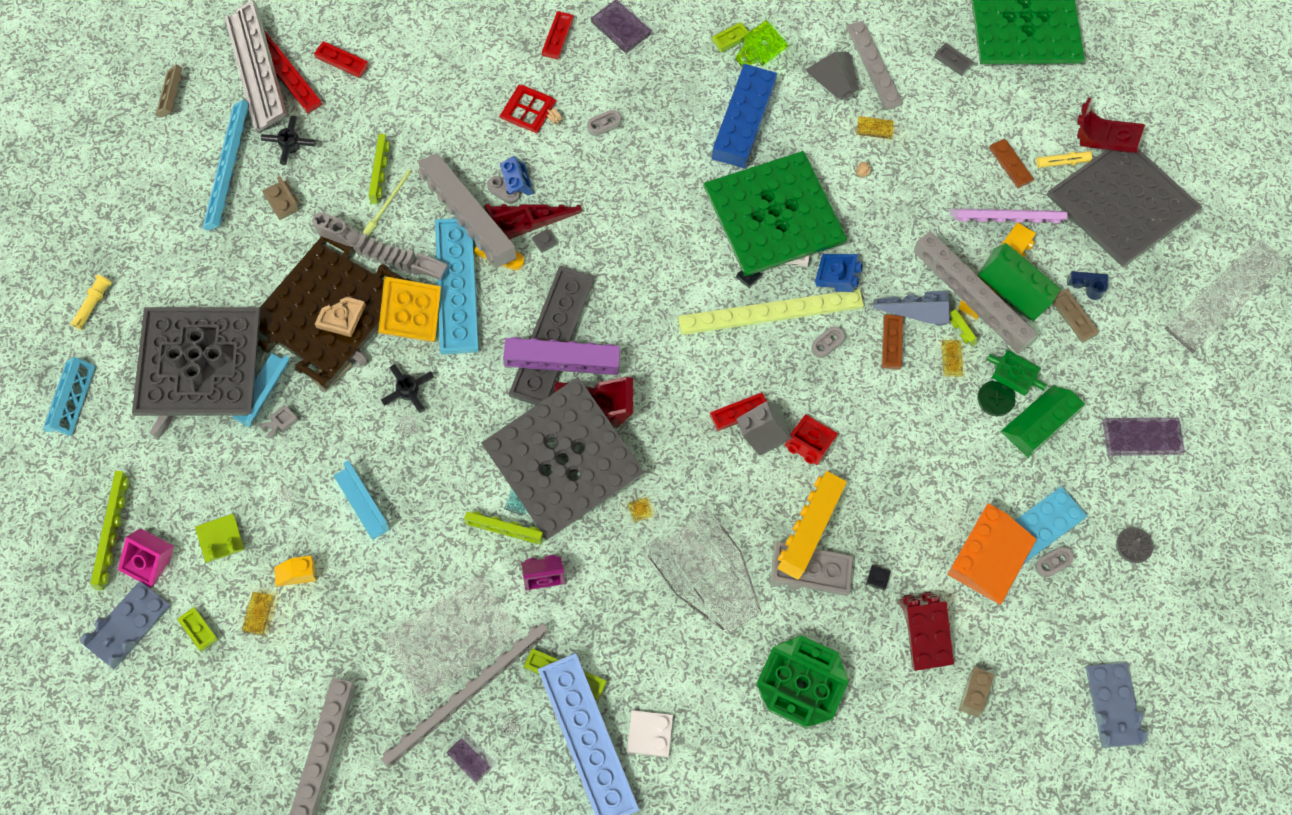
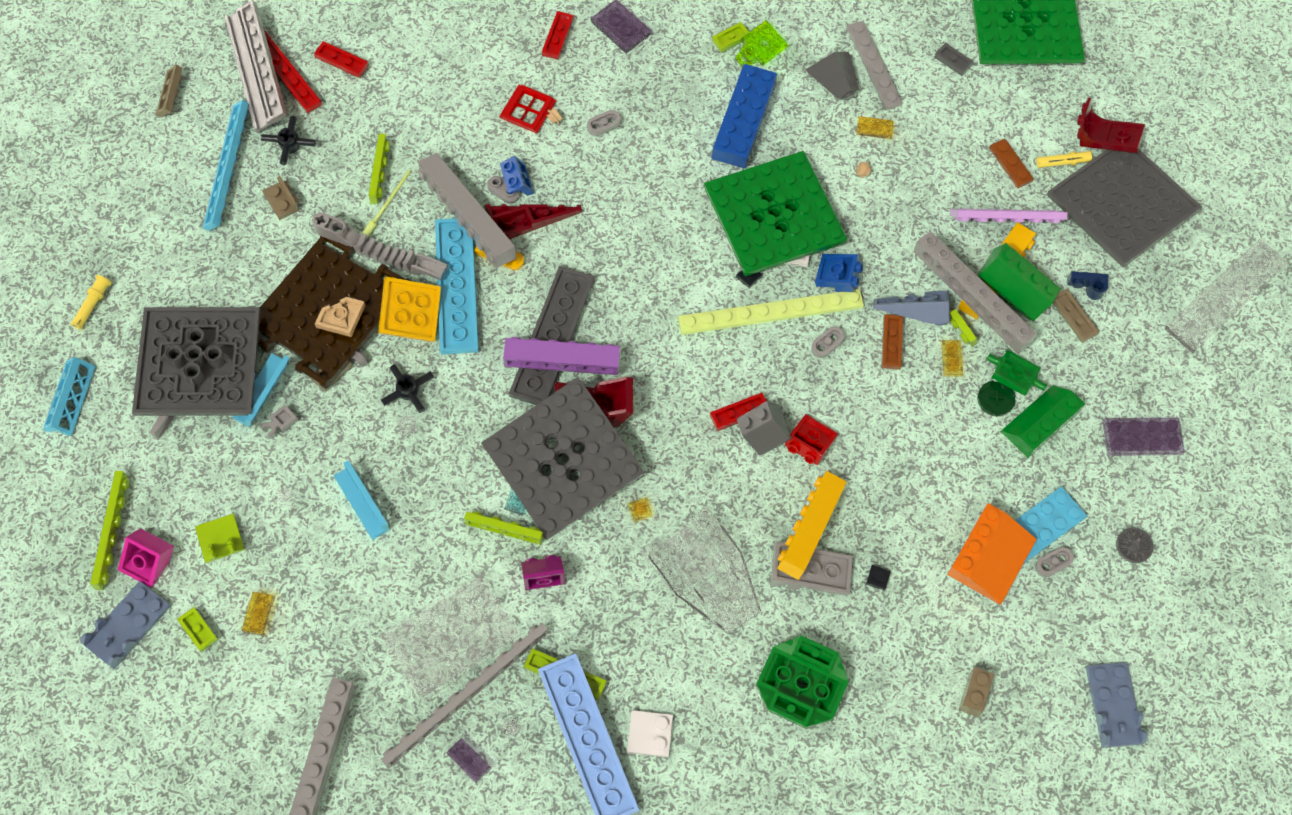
yellow slope [274,555,316,587] -> none
dark grey plate [532,229,557,253] -> none
dark red bracket [897,591,954,671] -> none

